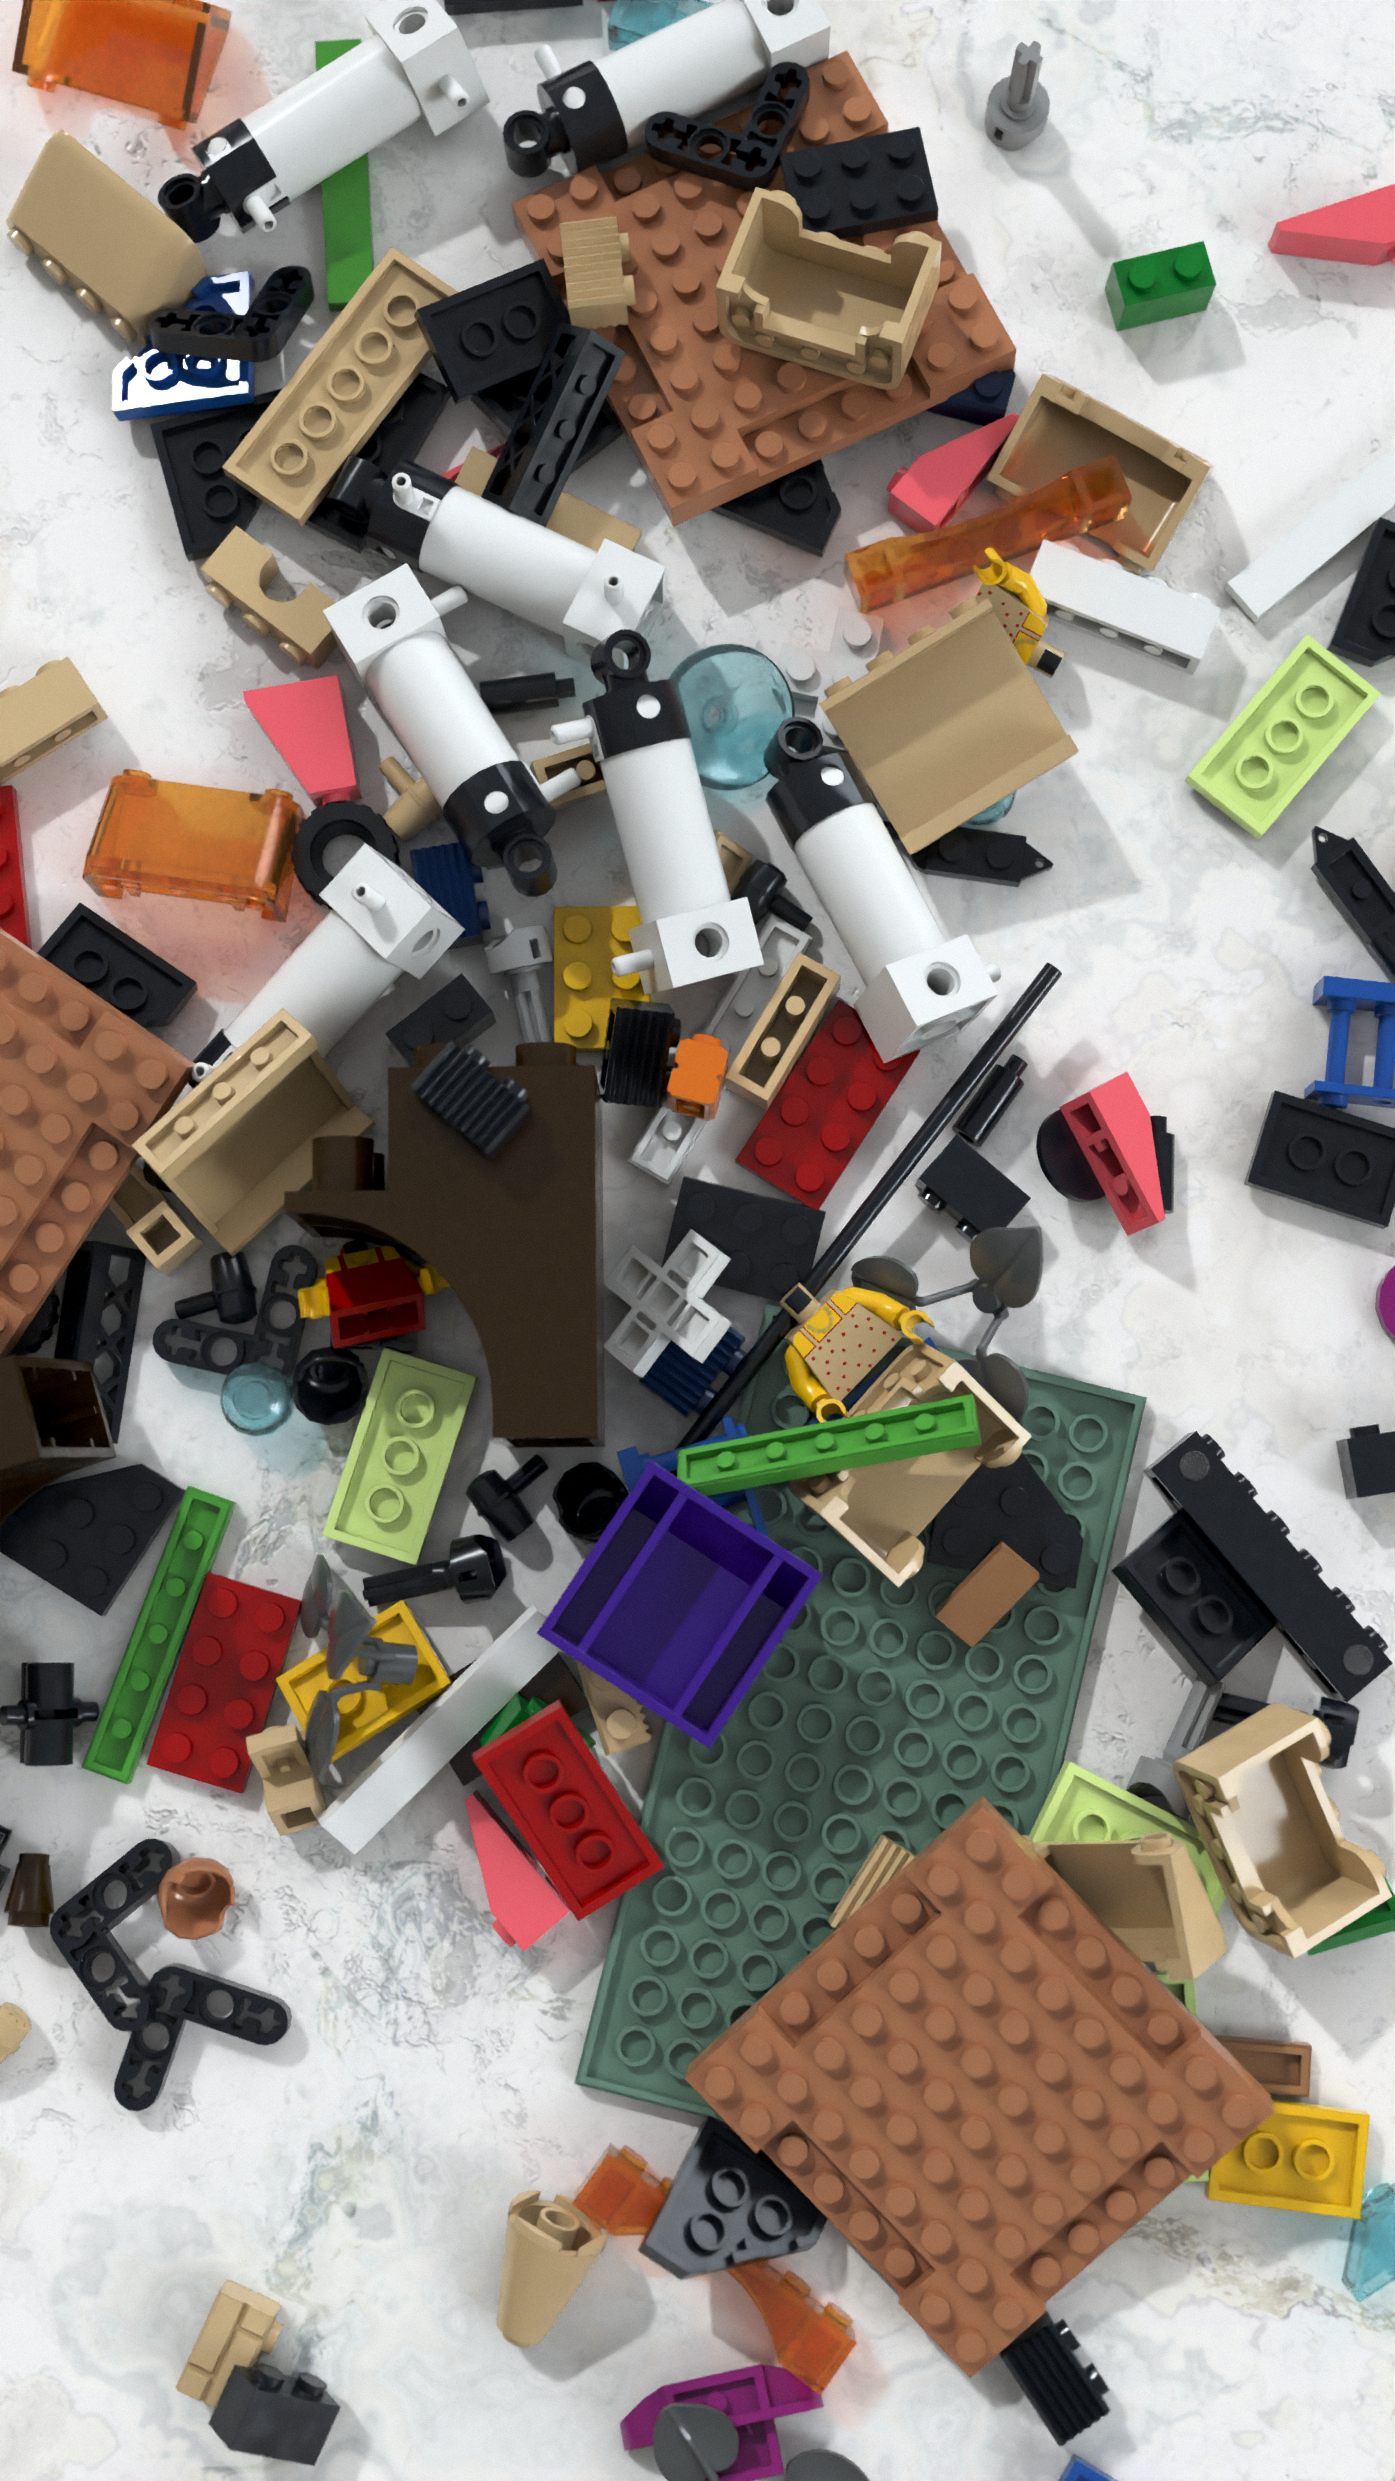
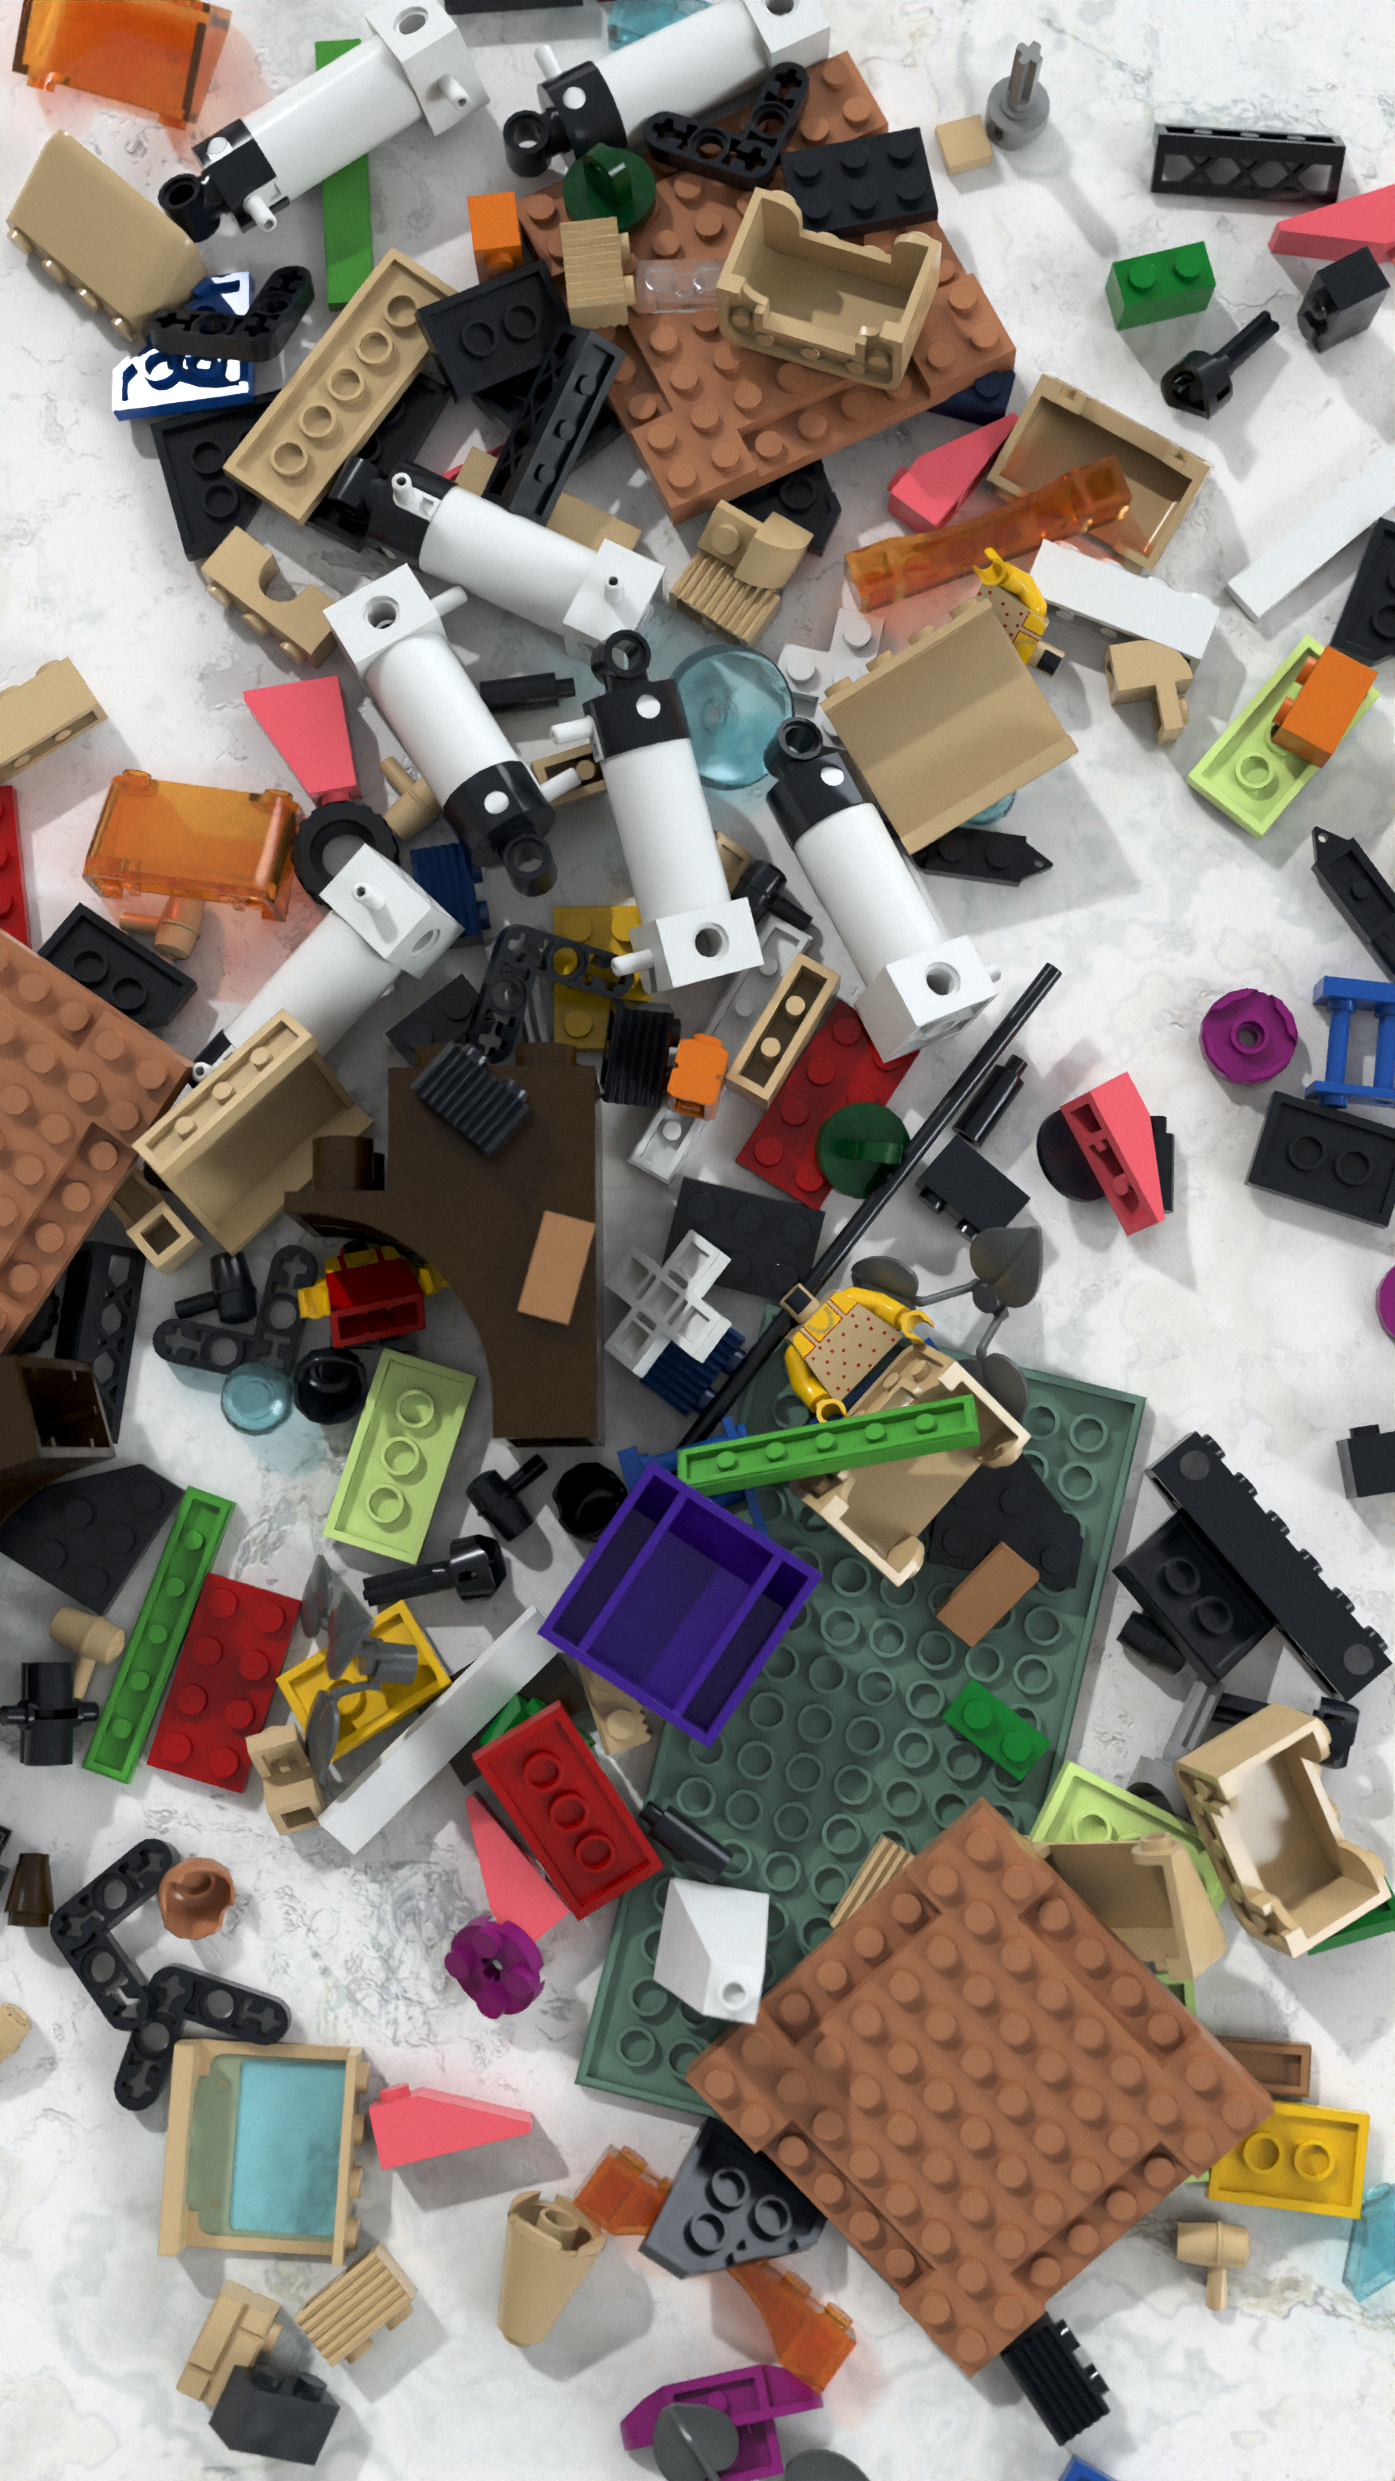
none -> tan piece [49,1606,126,1699]
none -> tan piece [120,887,206,960]
none -> clear light blue panel [158,2036,370,2267]
none -> tan brick [294,2241,417,2368]
none -> coral slope [368,2083,534,2170]
none -> magenta plate [444,1915,545,2019]
none -> black beam [466,924,634,1064]
none -> orange brick [467,191,524,284]
none -> medium nougat tile [517,1210,596,1326]
none -> dark green tile [562,142,657,236]
none -> clear plate [636,259,727,314]
none -> black cylinder [638,1800,734,1884]
none -> white slope [653,1876,769,2024]
none -> tan brick [669,548,780,656]
none -> tan brick [697,499,814,589]
none -> dark green tile [814,1102,910,1199]
none -> tan tile [934,114,993,176]
none -> green plate [940,1678,1051,1782]
none -> tan brick [1102,640,1194,745]
none -> black piece [1116,1610,1187,1676]
none -> black fence [1150,124,1346,204]
none -> black piece [1161,311,1279,420]
none -> tan piece [1176,2219,1250,2311]
none -> magenta plate [1199,988,1298,1086]
none -> orange brick [1271,645,1378,769]
none -> black brick [1297,246,1390,354]

